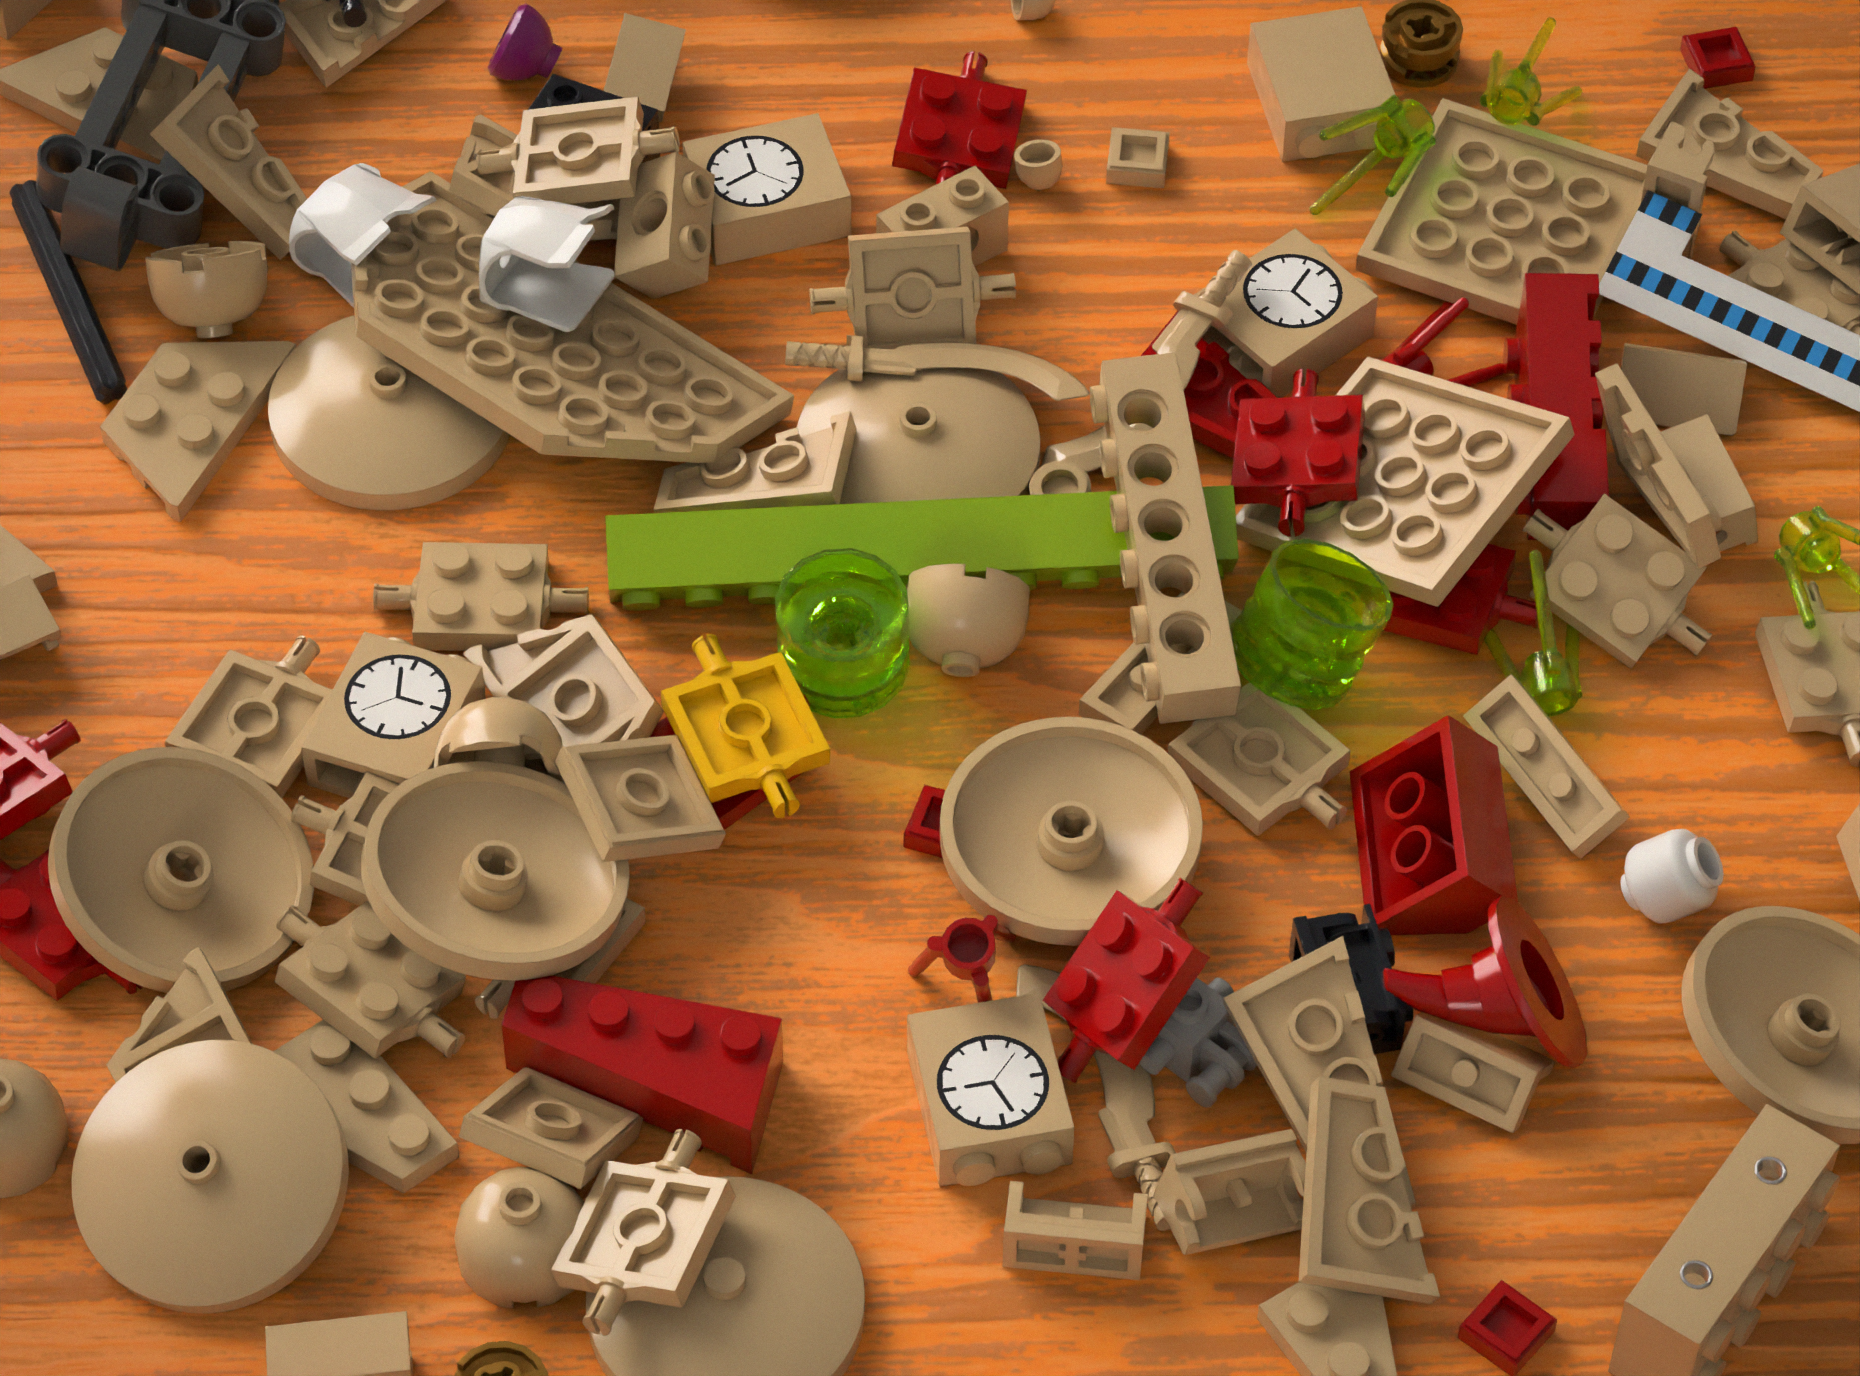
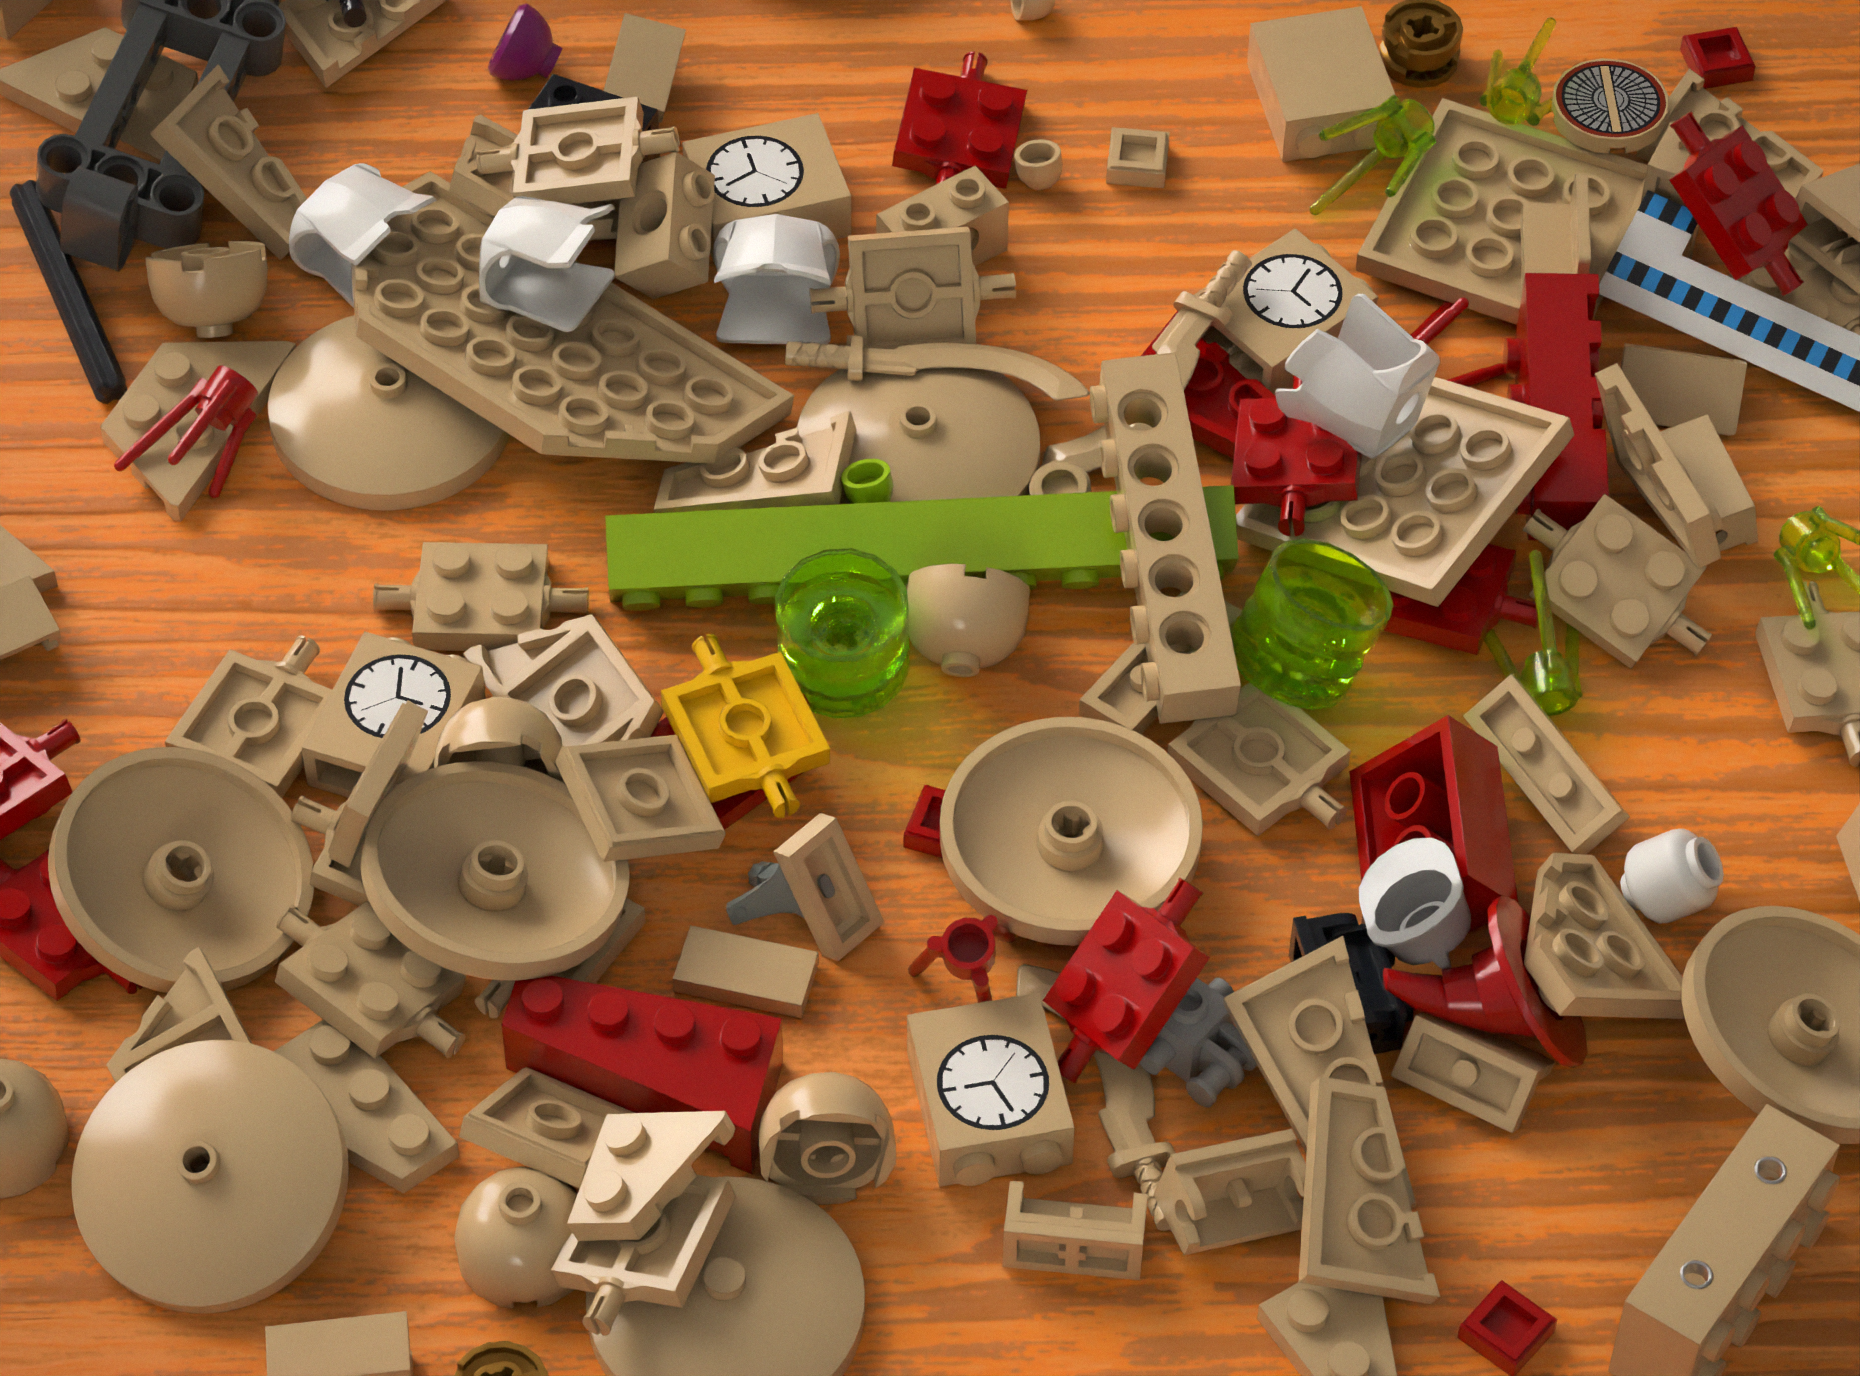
none -> red plant [114,365,259,498]
none -> tan tile [328,700,428,868]
none -> tan wing [567,1111,736,1241]
none -> tan tile [673,925,819,1018]
none -> white piece [713,214,840,344]
none -> tan piece [726,813,884,961]
none -> tan cylinder [759,1072,896,1205]
none -> lime hinge [841,459,893,504]
none -> white piece [1275,294,1440,459]
none -> light grey piece [1359,838,1471,970]
none -> tan panel [1520,174,1591,290]
none -> tan plate [1524,853,1685,1019]
none -> tile [1551,58,1669,154]
none -> red plate [1669,111,1808,296]

